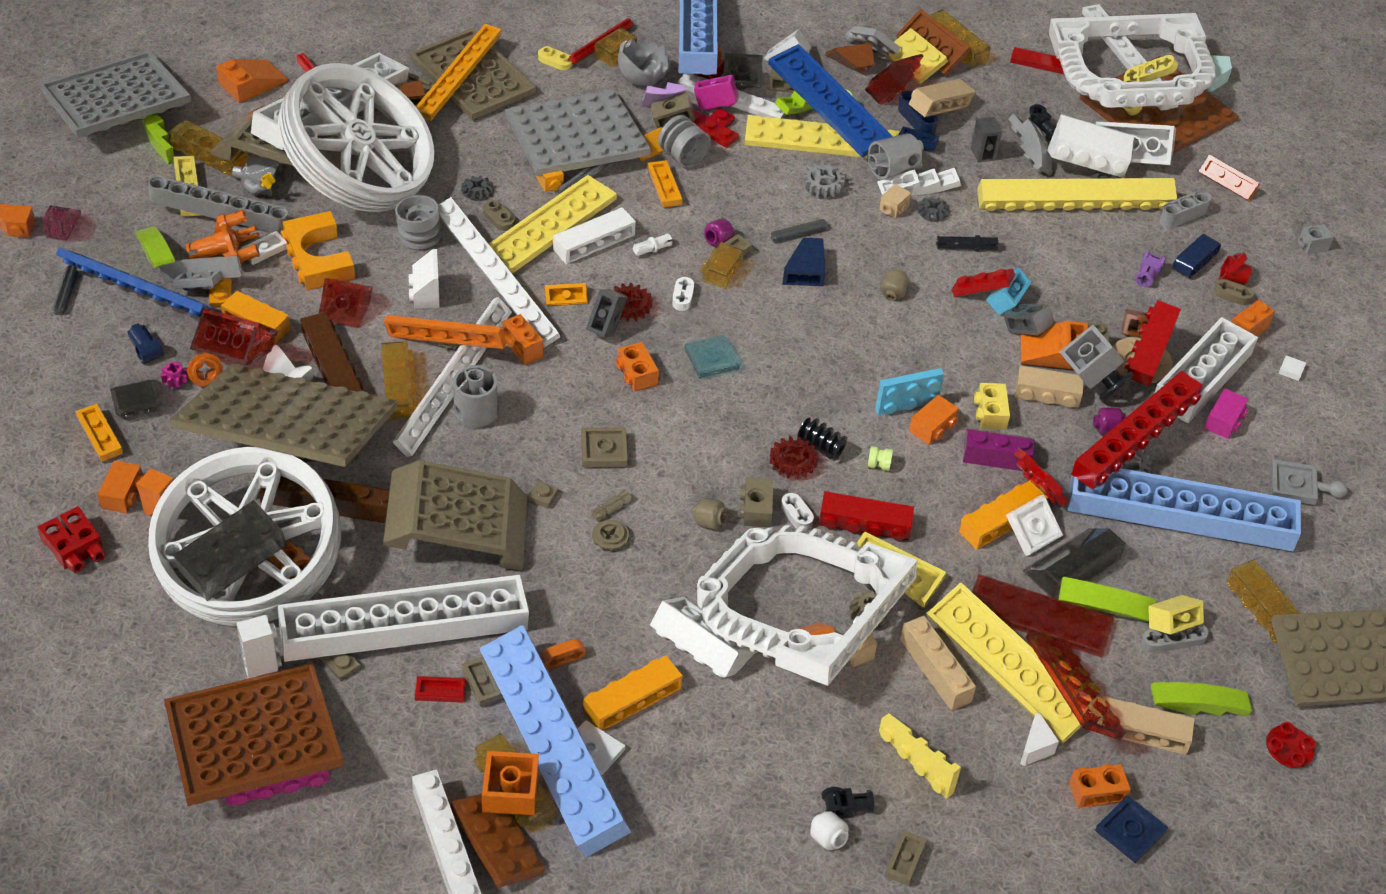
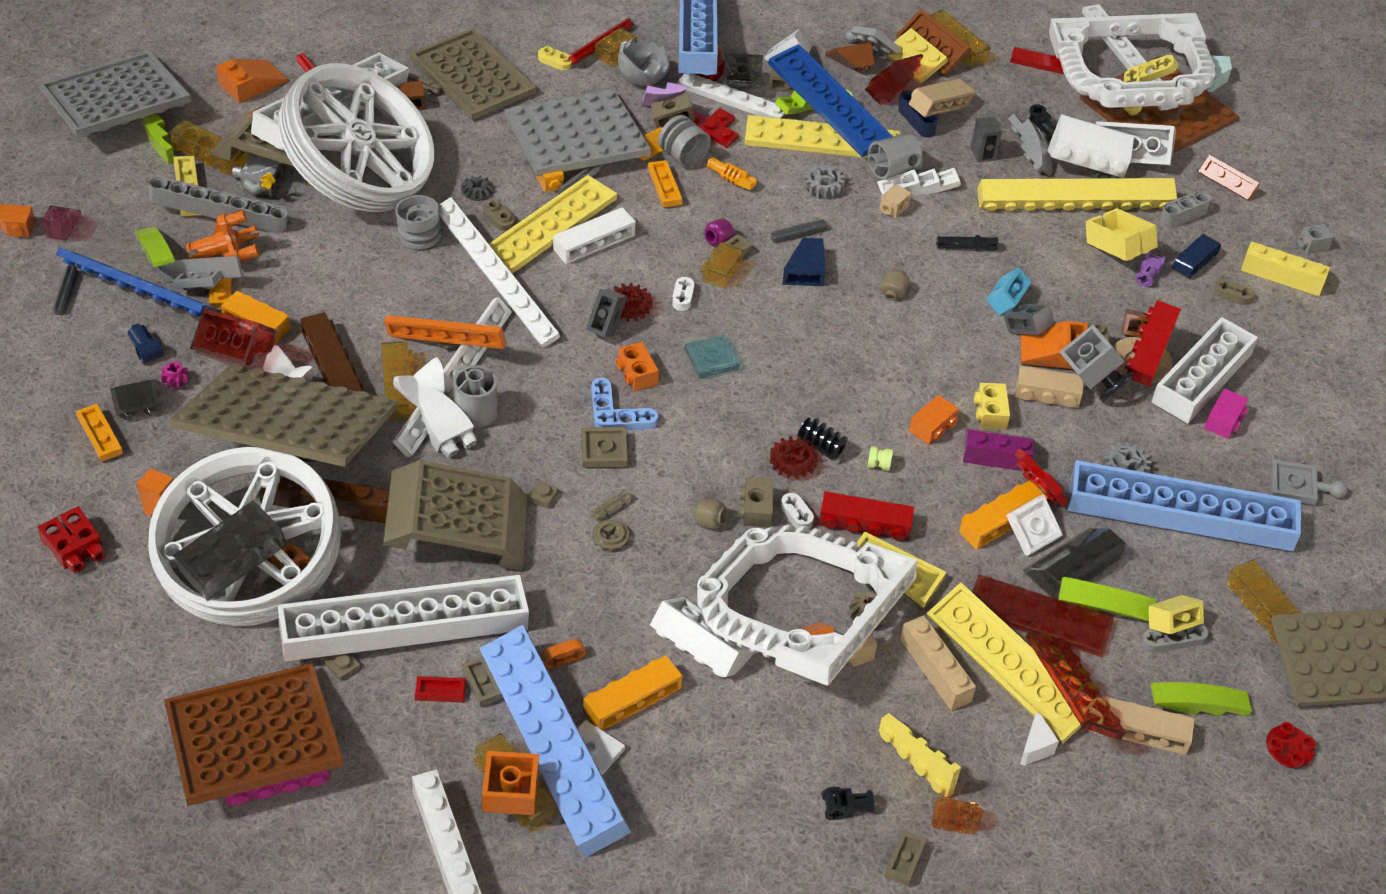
orange brick [97,460,144,513] -> none
orange gear [187,352,223,387] -> none
white brick [237,615,282,678] -> none
white plate [241,231,288,265] -> none
light orange arch [280,211,355,290] -> none
clear red slope [319,278,373,328] -> none
white slope [409,249,440,309] -> none
light orange plate [416,24,502,121] -> none
dark orange plate [450,793,545,888] -> none
orange brick [502,314,543,365] -> none
light orange slope [544,283,588,306] -> none
white axle [633,233,673,256] -> none
dark pink brick [694,75,739,111] -> none
white head [810,811,849,850] -> none
medium azure plate [875,368,944,415] -> none
dark blue plate [899,126,940,150] -> none
dark grey gear [917,196,949,221] -> none
red plate [951,268,1015,297] -> none
orange brick [1069,764,1131,809] -> none
red brick [1071,371,1203,490] -> none
magenta head [1093,408,1126,436] -> none
dark blue plate [1095,795,1168,863] -> none
red piece [1219,253,1252,285] -> none
orange brick [1232,300,1275,336] -> none
white tile [1278,356,1306,381] -> none
none -> white hips [393,357,477,459]
none -> light blue beam [591,378,658,430]
none -> light orange hinge [707,157,757,190]
none -> clear orange piece [931,797,983,834]
none -> light yellow piece [1085,208,1158,261]
none -> light yellow slope [1241,241,1330,296]

